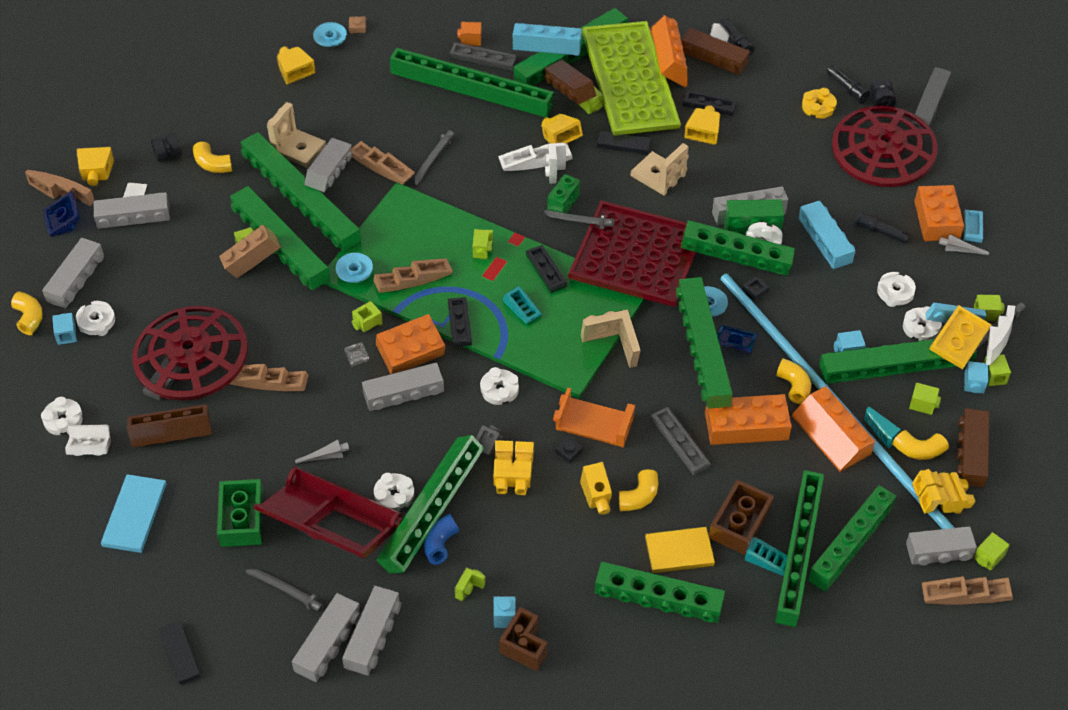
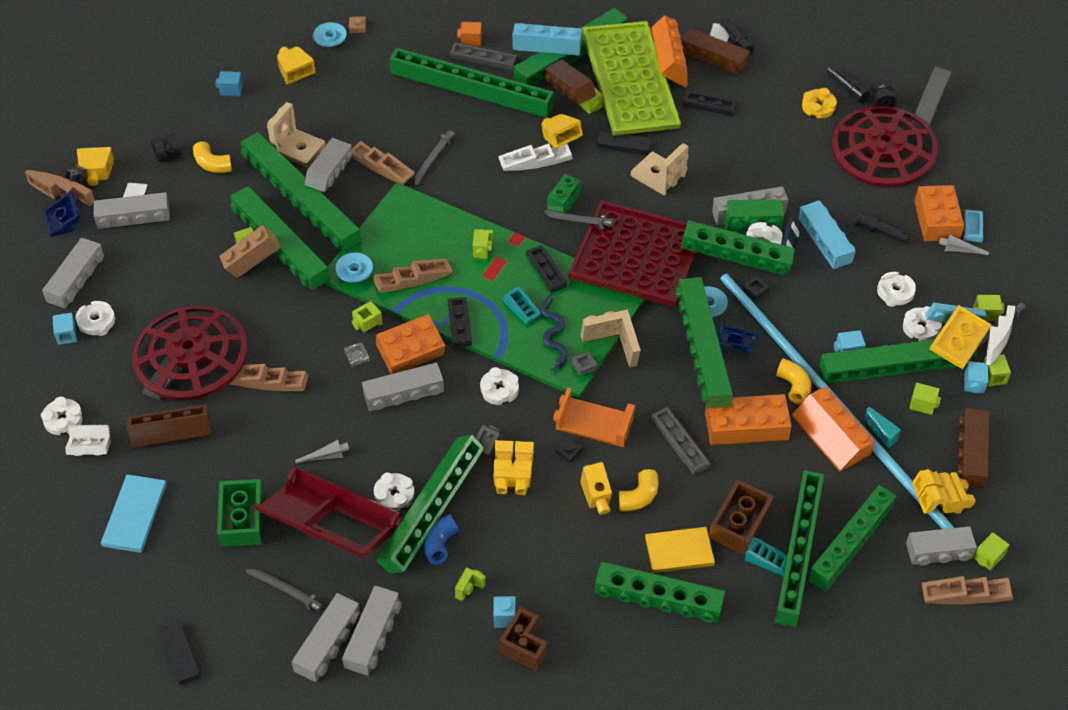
yellow cylinder [11,291,42,336] -> none
white bracket [545,143,566,184] -> none
yellow torso [684,105,720,145] -> none
yellow cylinder [892,430,949,460] -> none
none -> black tile [63,163,87,186]
none -> dark azure brick [216,71,243,96]
none -> dark blue animal [540,293,568,373]
none -> dark grey plate [571,351,598,376]
none -> slope [781,218,800,258]

